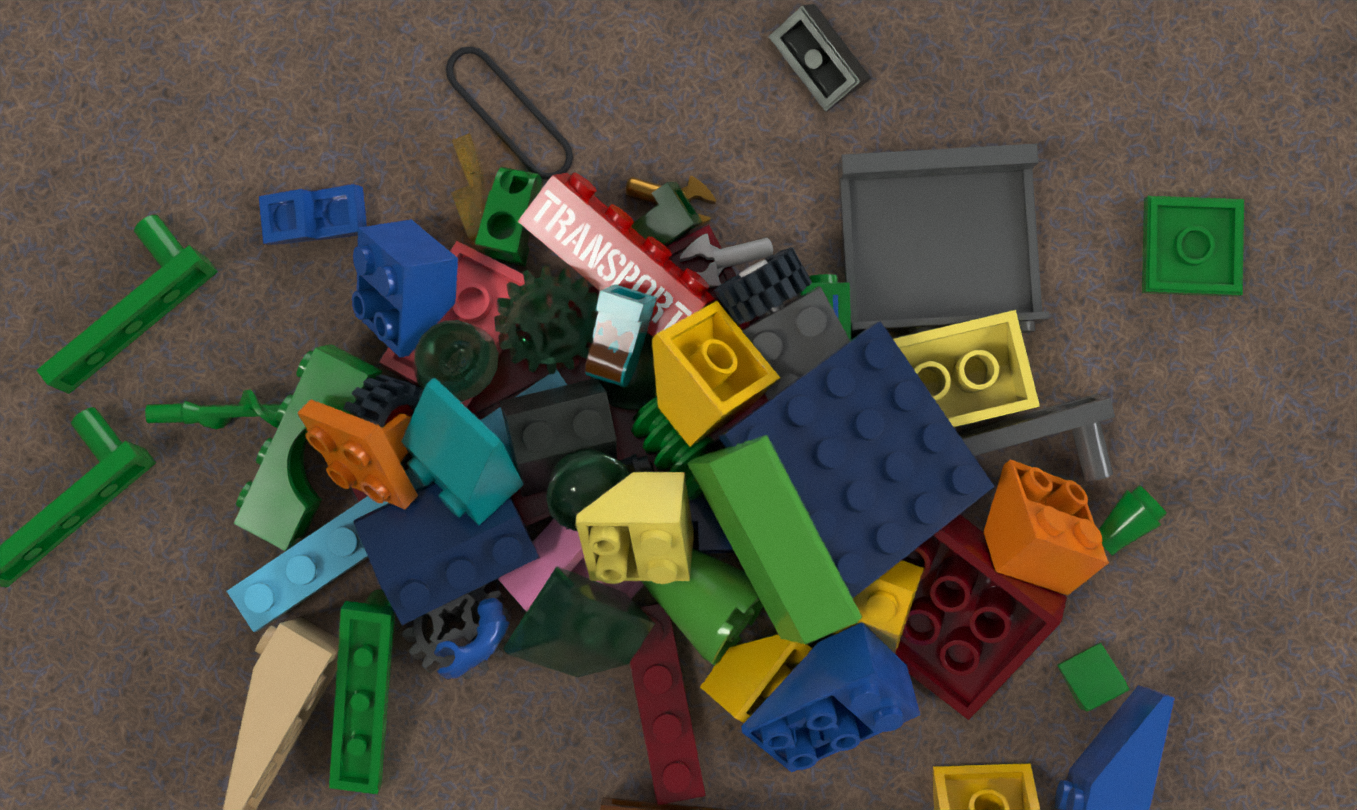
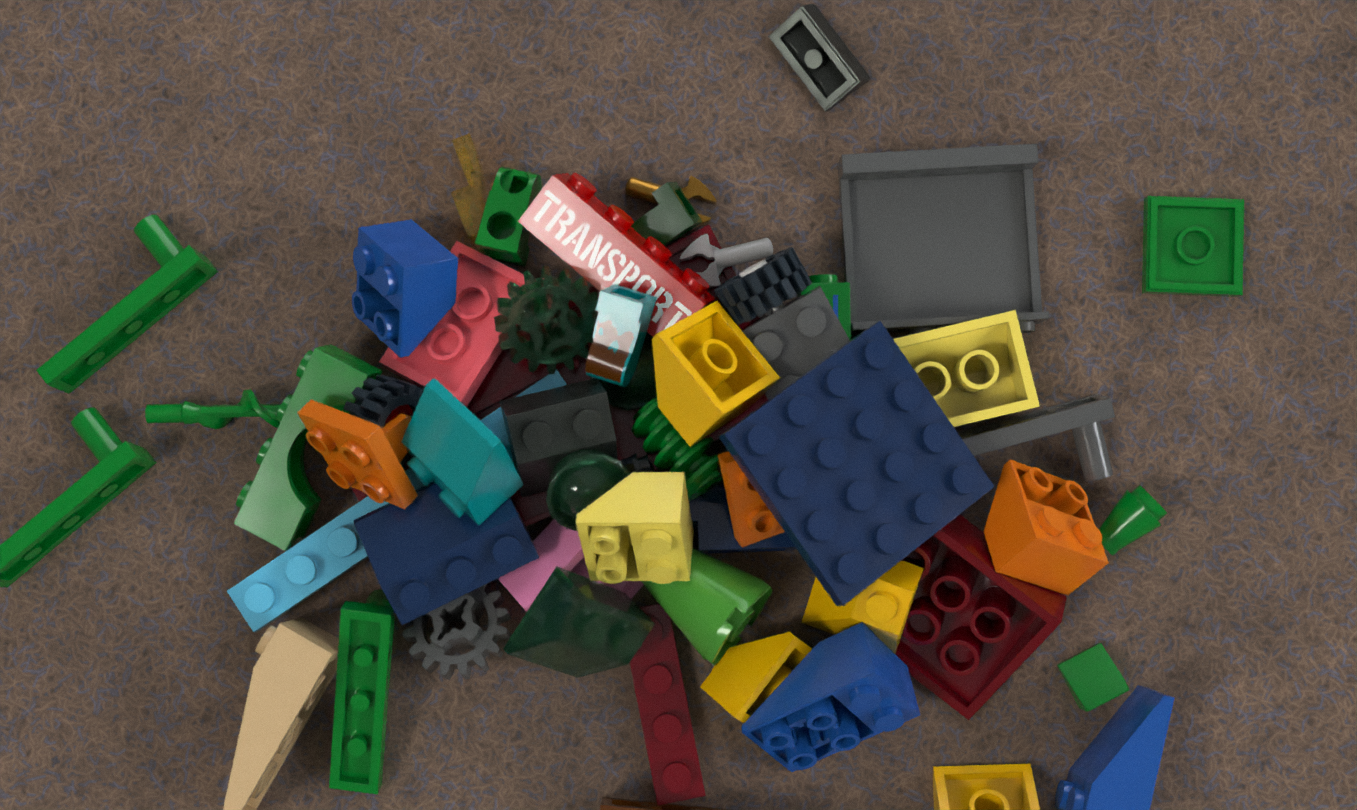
blue slope [259,184,367,245] -> none
clear green hat [414,320,498,402] -> none
blue piece [434,598,510,679] -> none
black piece [446,46,573,180] -> none
bright green slope [687,435,862,644] -> none

